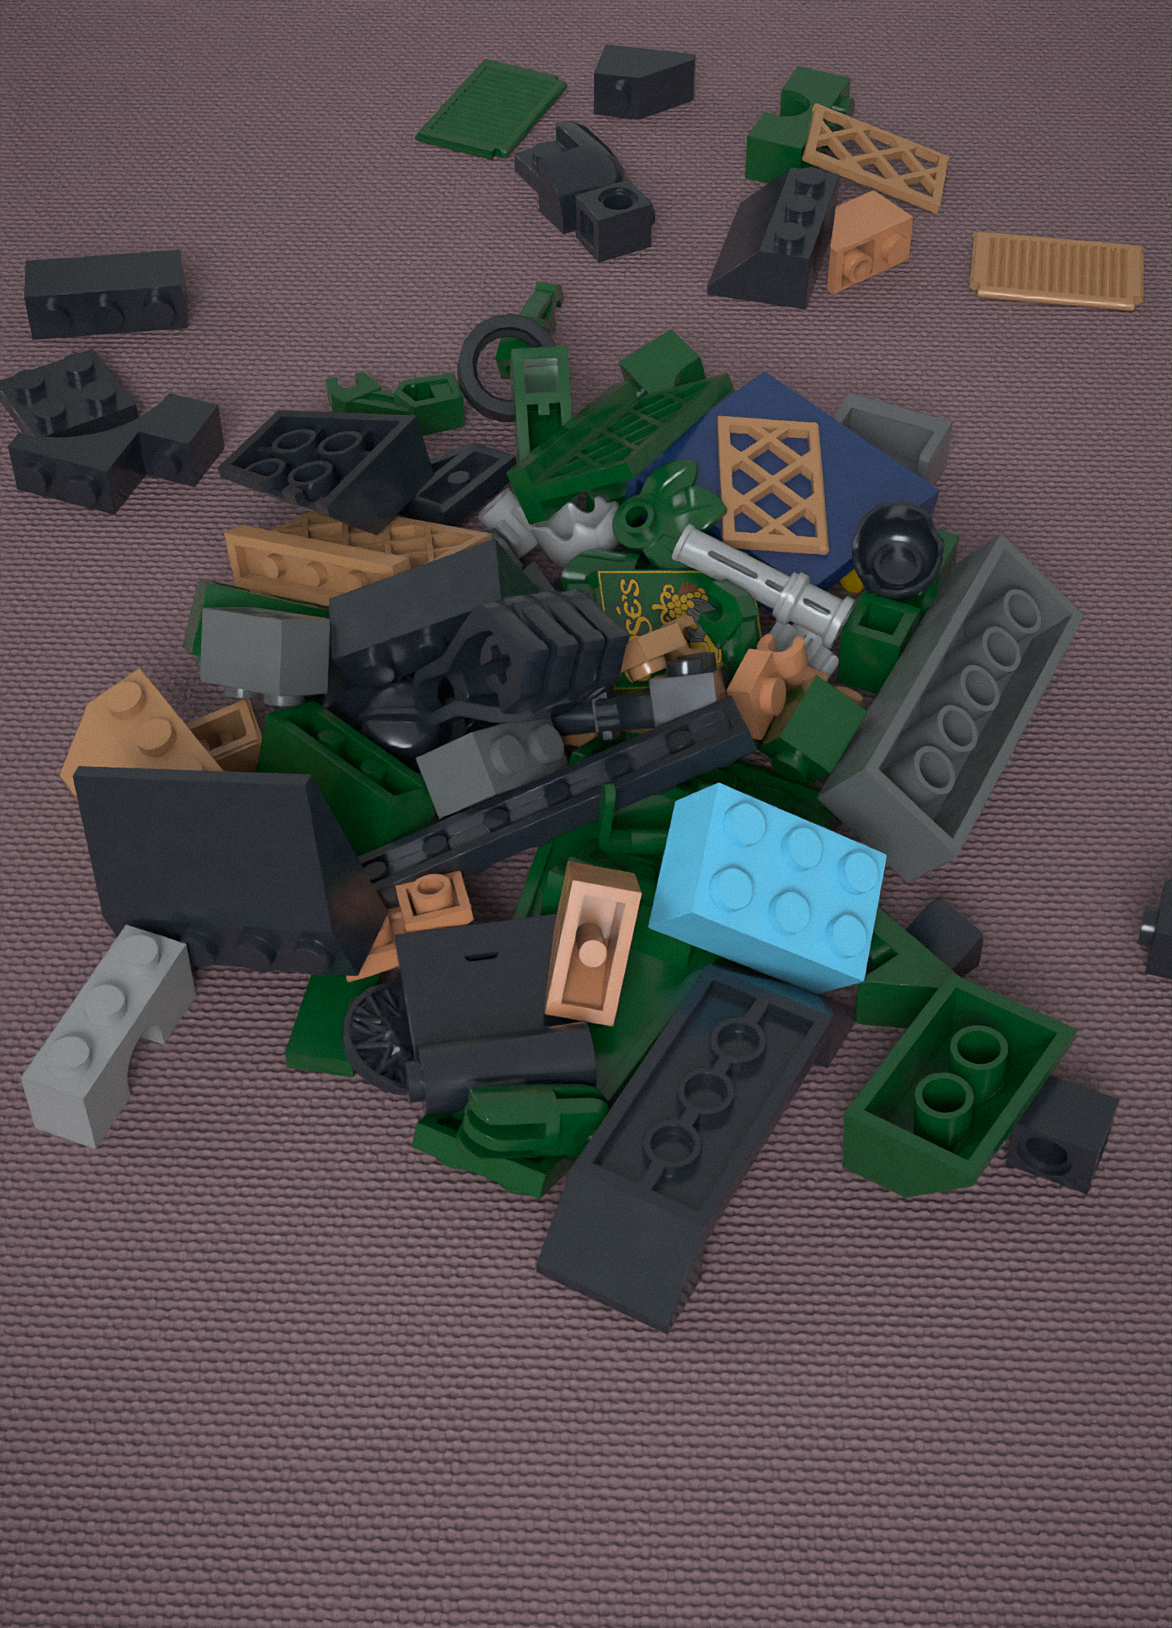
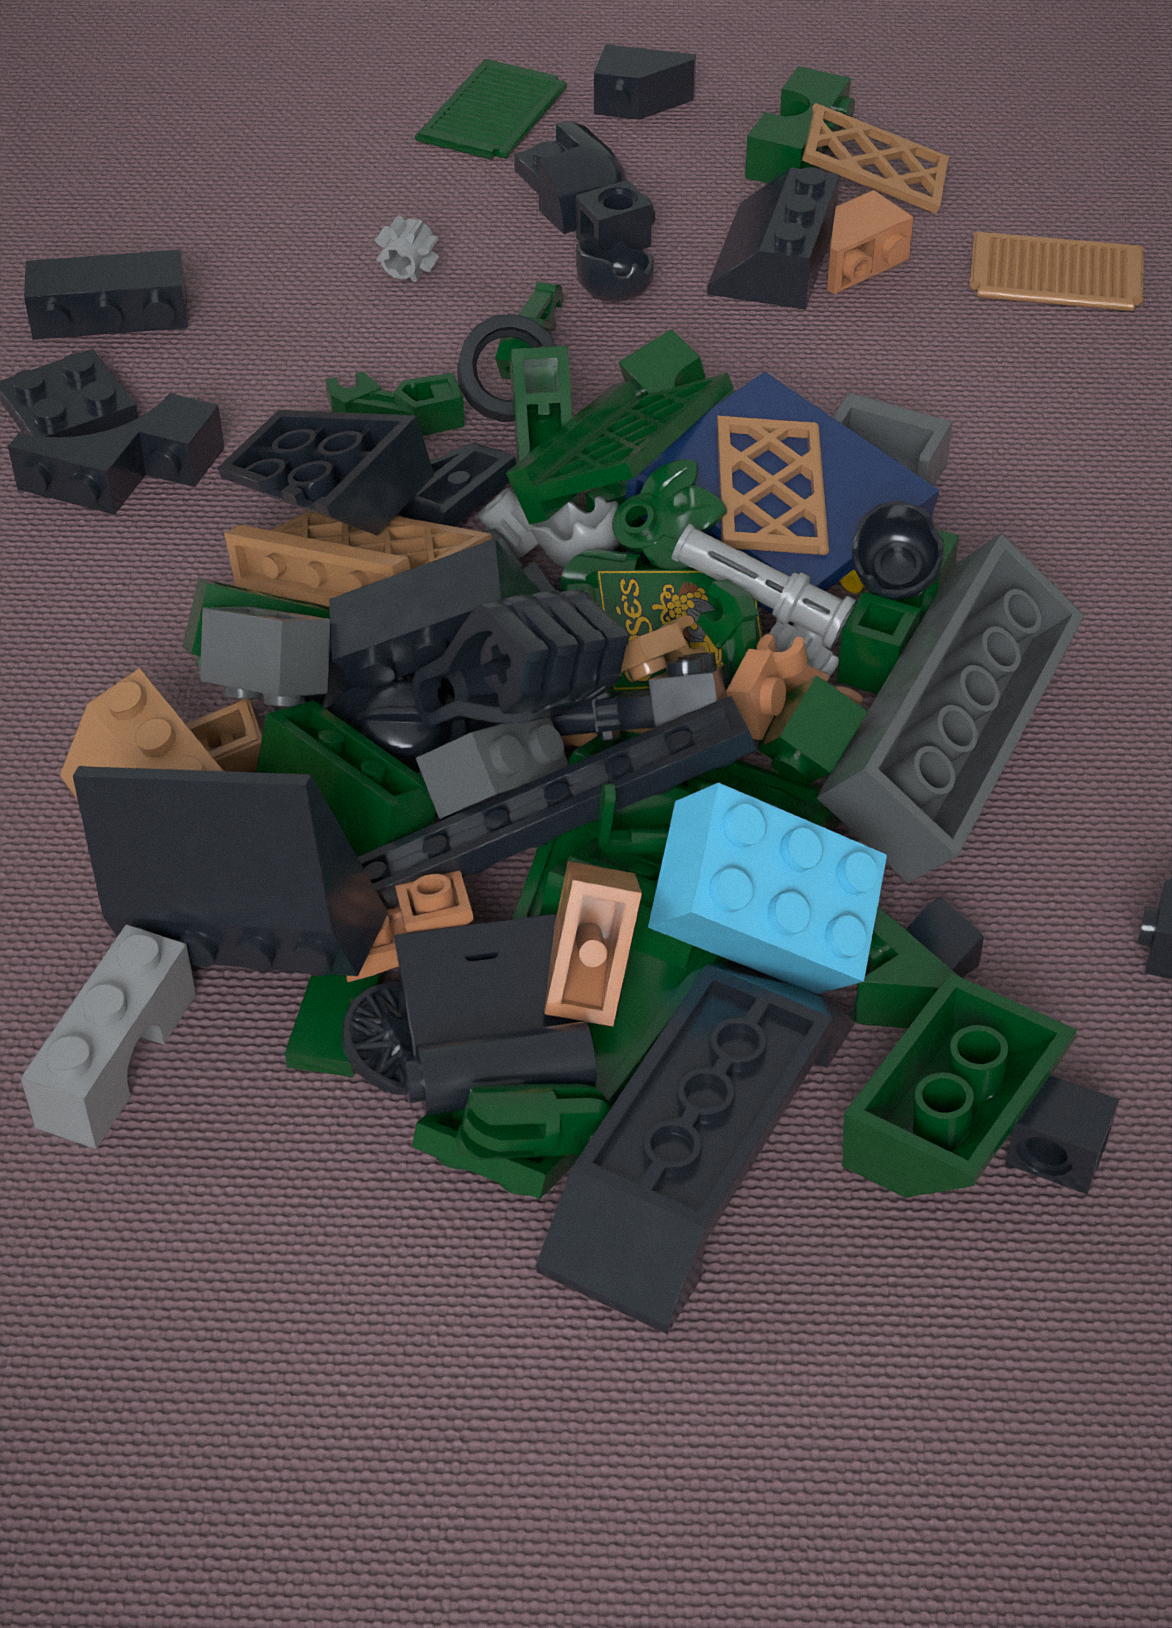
none -> light grey gear [375,215,439,282]
none -> black hair [576,237,654,302]

